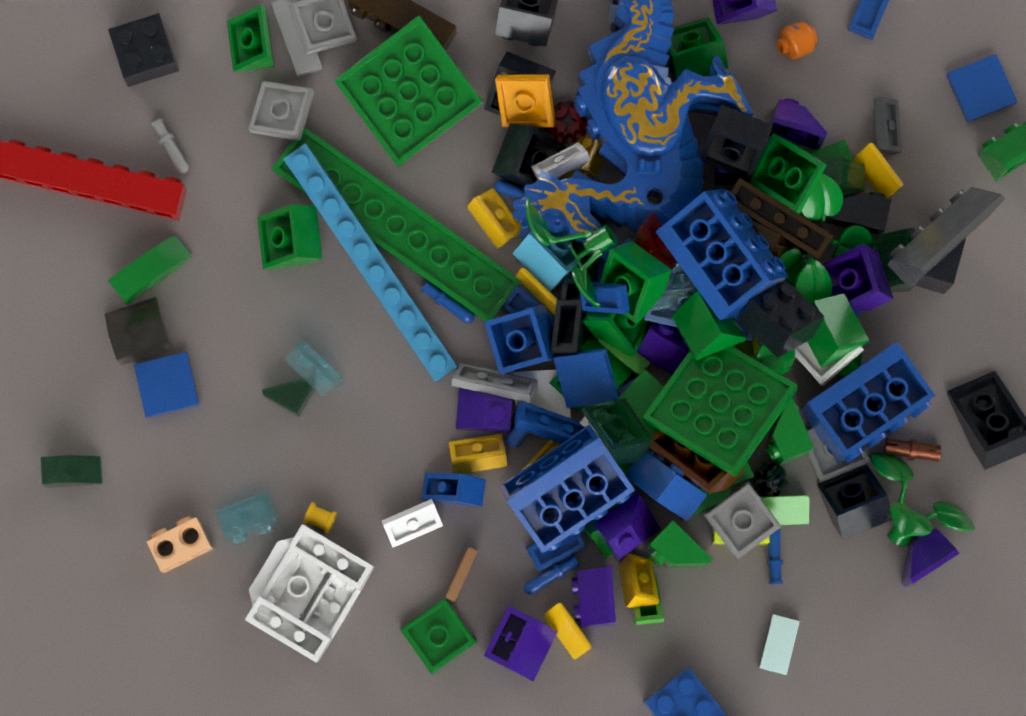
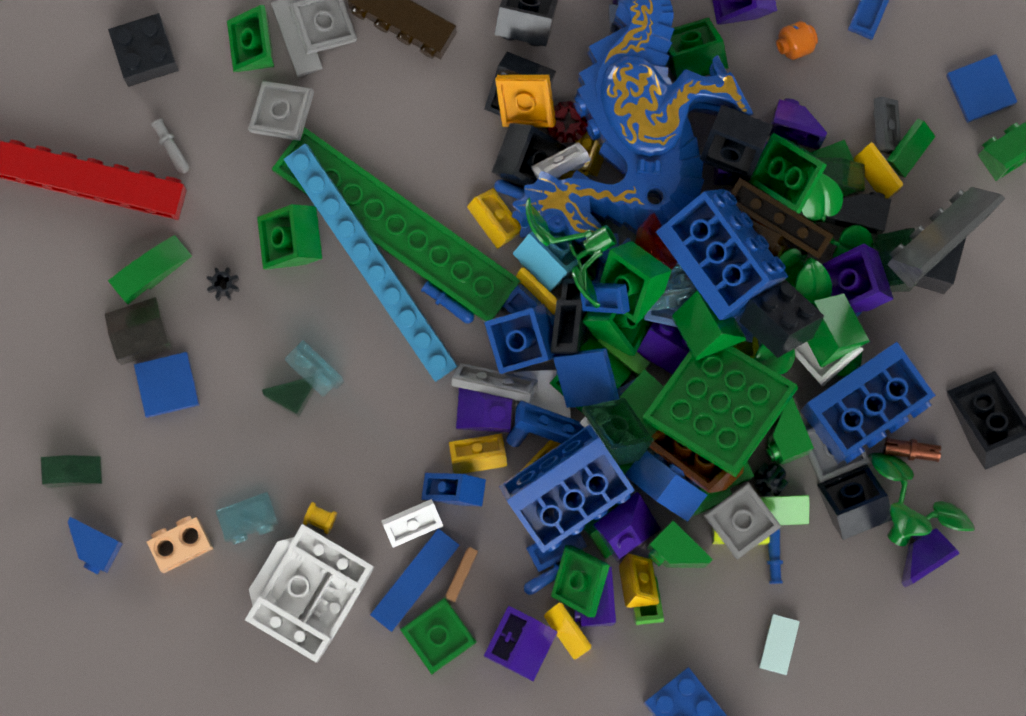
green plate [334,16,484,167] -> none
none -> blue slope [67,517,123,574]
none -> black gear [207,267,240,301]
none -> blue tile [370,528,460,632]
none -> green tile [551,545,610,617]
none -> green tile [887,118,936,178]

